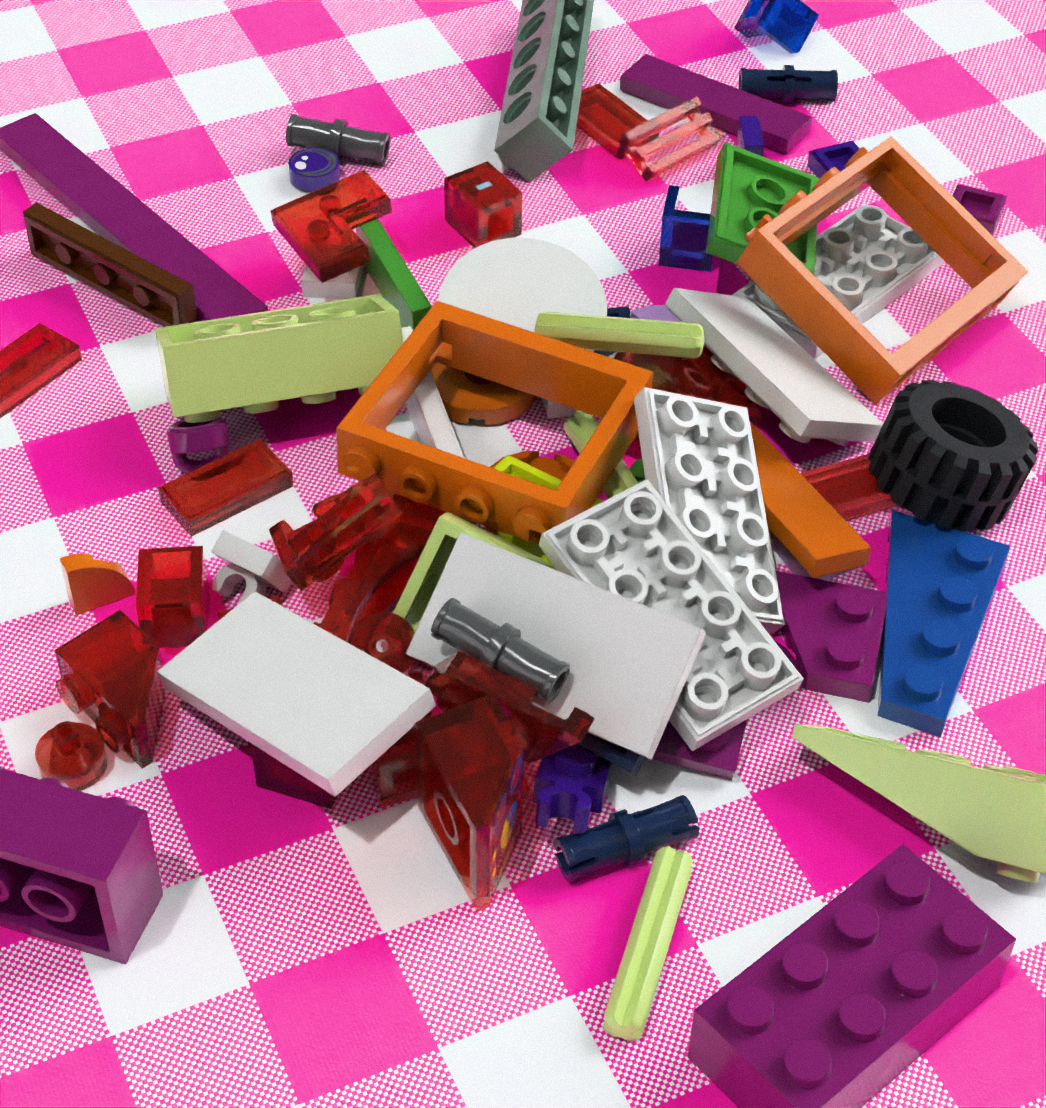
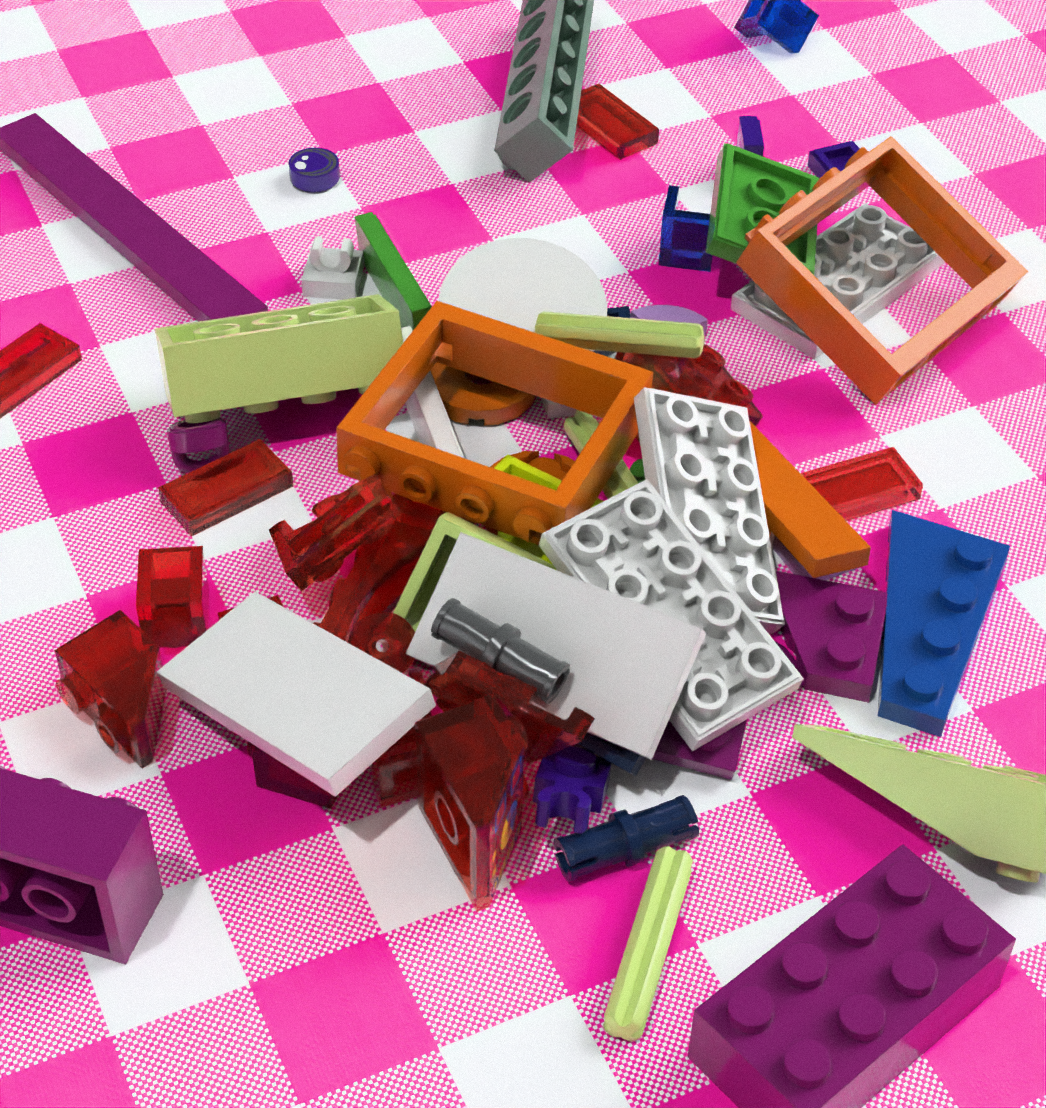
reddish brown tile [23,202,198,327] -> none
clear red tile [35,721,108,791] -> none
orange tile [59,553,136,615] -> none
white tile [211,530,297,603] -> none
clear red tile [270,170,392,283] -> none
dark grey pin [286,114,391,165] -> none
clear red brick [444,161,523,248] -> none
clear red tile [618,96,724,182] -> none
magenta tile [620,54,812,154] -> none
white tile [665,288,883,445] -> none
dark blue pin [738,65,838,104] -> none
black tyre [868,380,1038,532] -> none
magenta tile [952,184,1007,236] -> none

